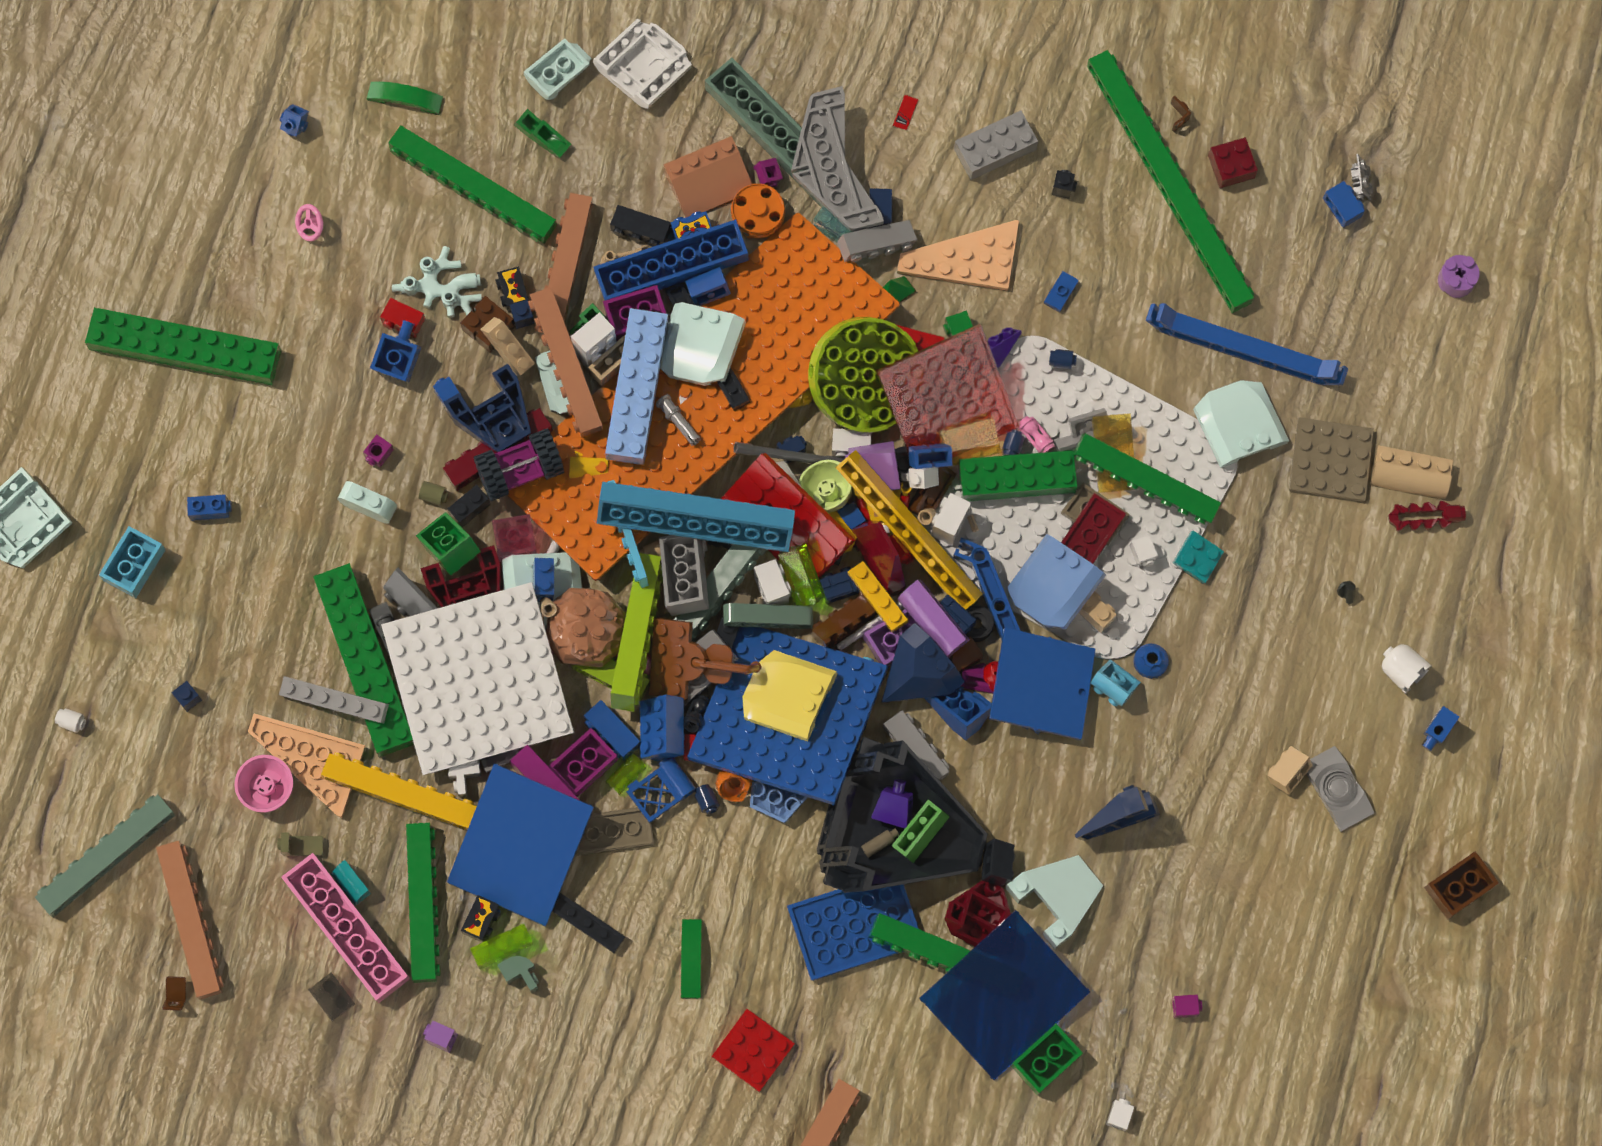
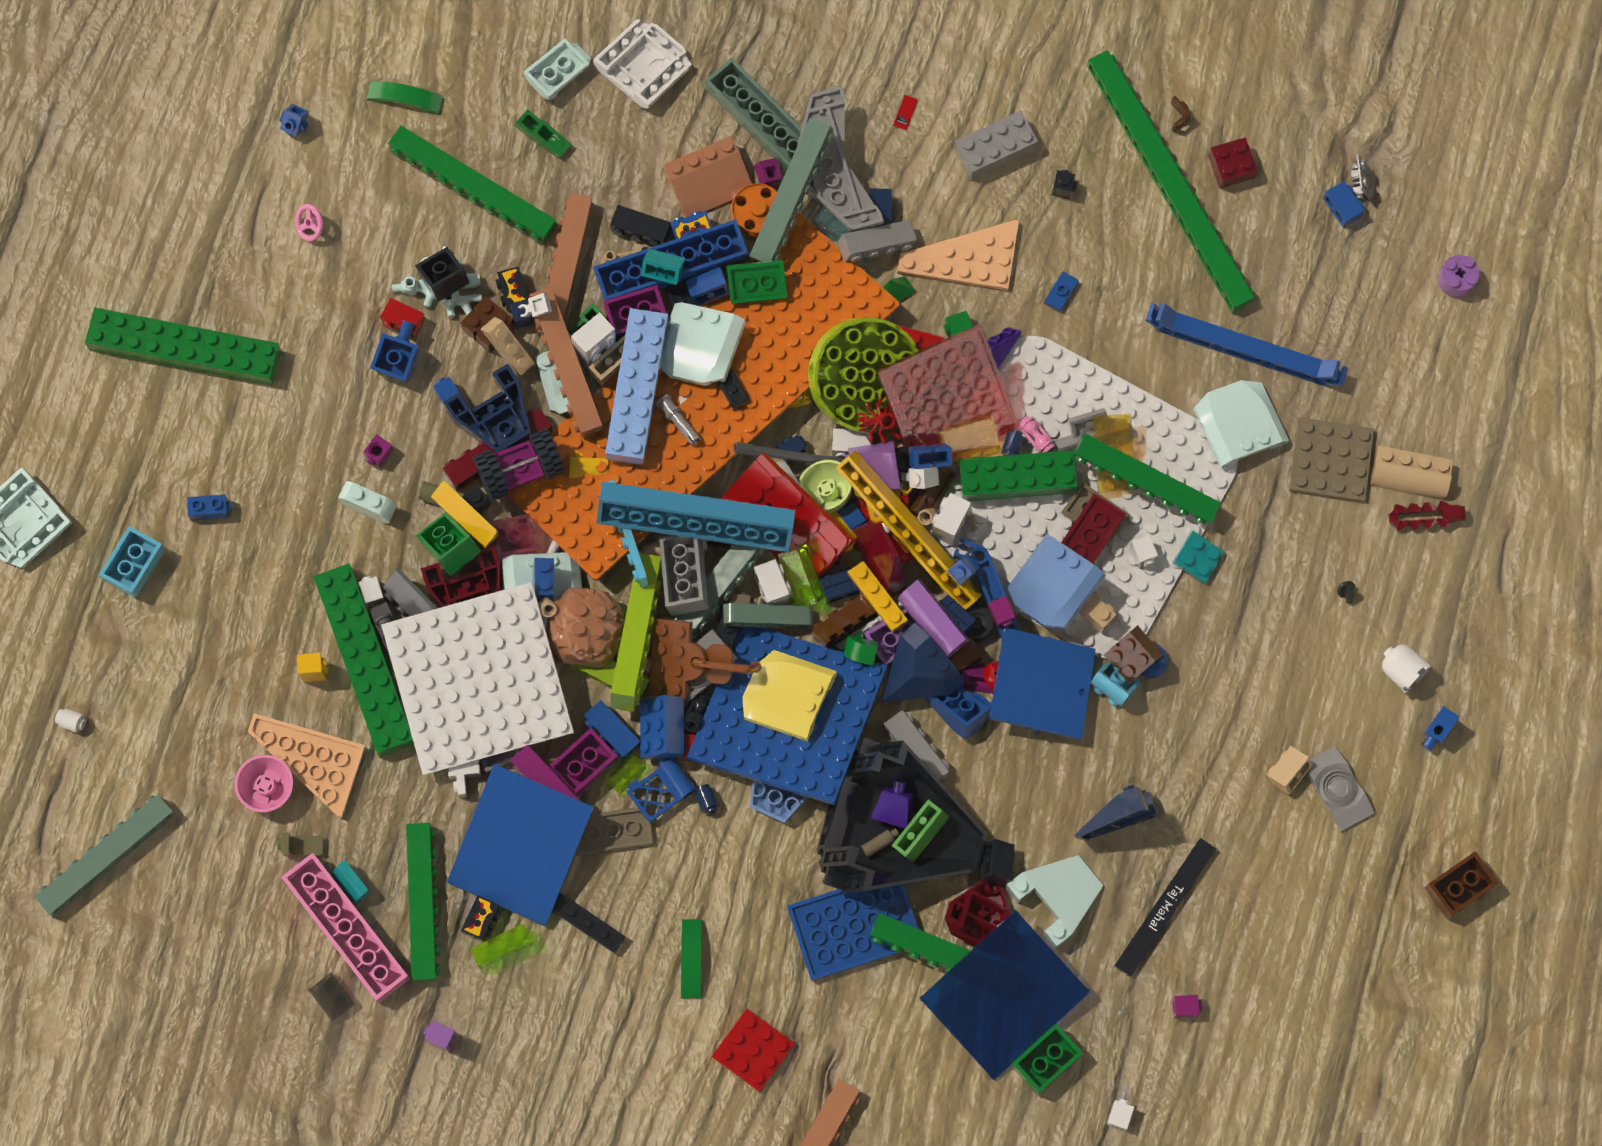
nougat brick [156,840,224,1000] -> none
reddish brown bracket [162,976,186,1011] -> none
dark blue brick [172,681,202,712] -> none
light grey plate [279,676,389,723] -> none
yellow brick [321,752,477,830] -> none
sand green brick [497,956,539,993] -> none
orange hair [715,771,752,802] -> none
dark blue brick [1049,349,1077,370] -> none
none -> yellow piece [297,653,329,682]
none -> white brick [358,576,385,608]
none -> black brick [415,247,470,302]
none -> yellow slope [431,481,499,548]
none -> white plate [518,293,552,317]
none -> teal brick [641,249,685,285]
none -> green plate [727,260,788,304]
none -> sand green brick [749,118,834,262]
none -> green brick [844,632,878,666]
none -> red animal [857,397,904,444]
none -> blue brick [947,553,980,585]
none -> magenta brick [988,596,1016,628]
none -> reddish brown piece [1104,625,1163,684]
none -> black tile [1114,838,1217,977]

